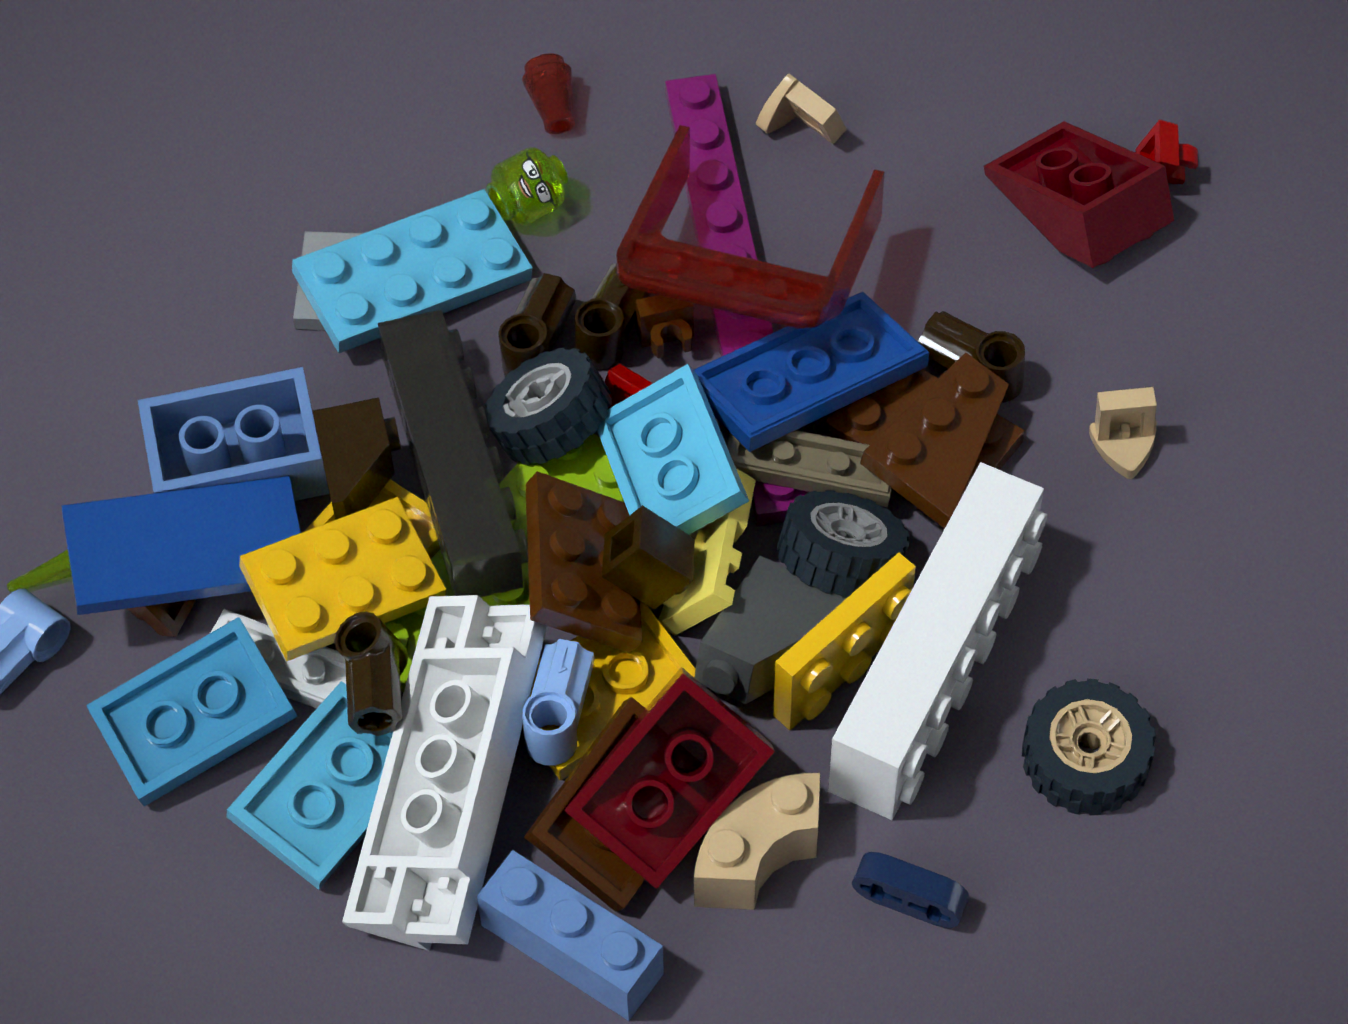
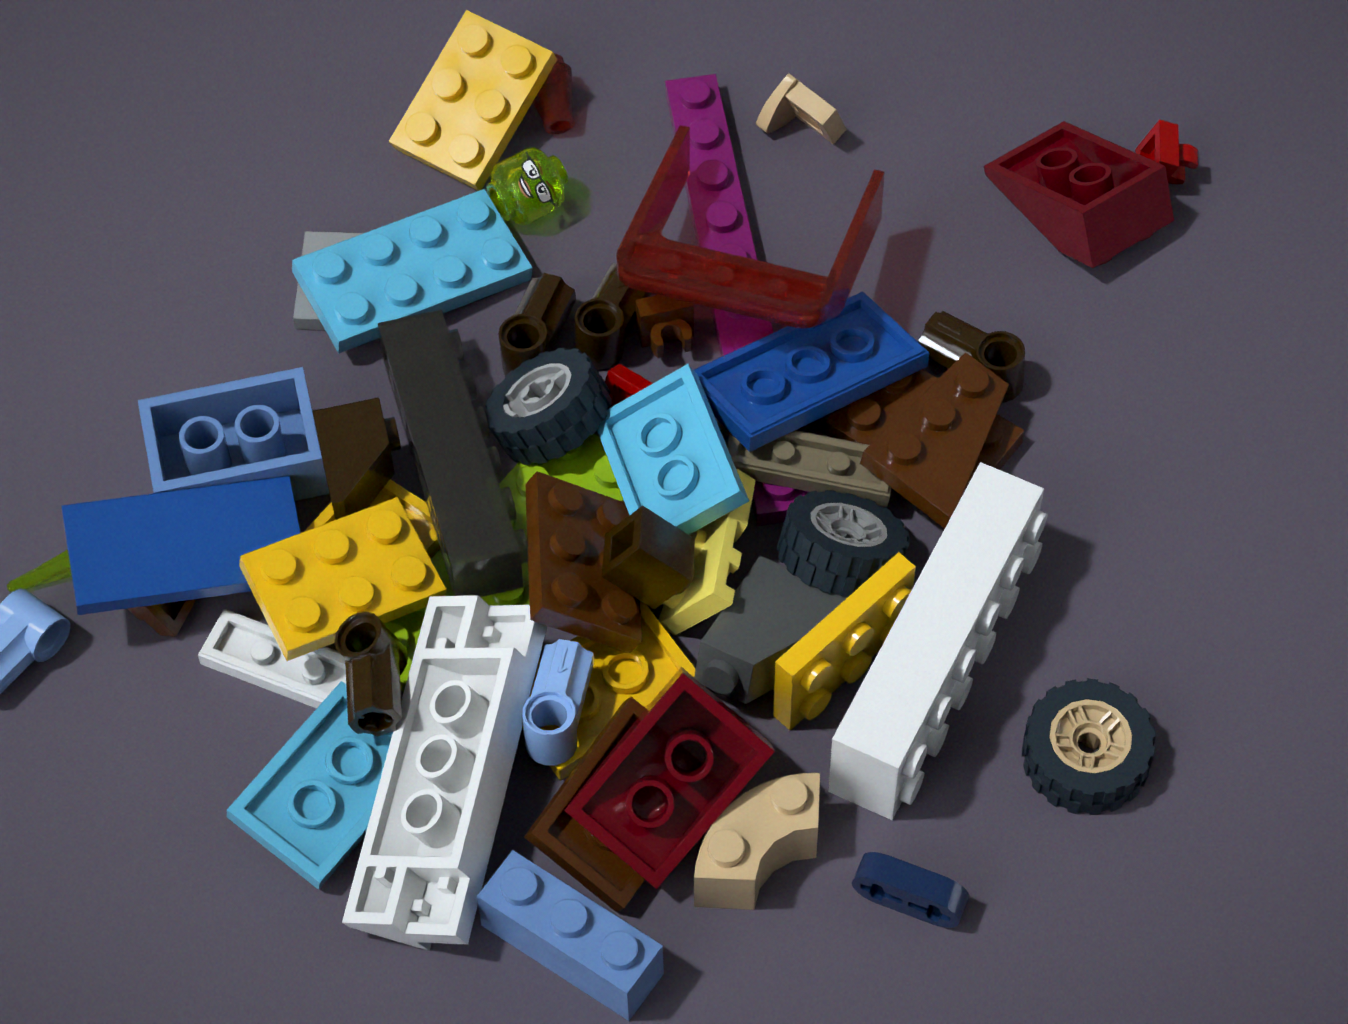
dark azure plate [86,617,298,807] -> none
tan tile [1089,387,1157,479] -> none
none -> yellow plate [389,10,558,191]

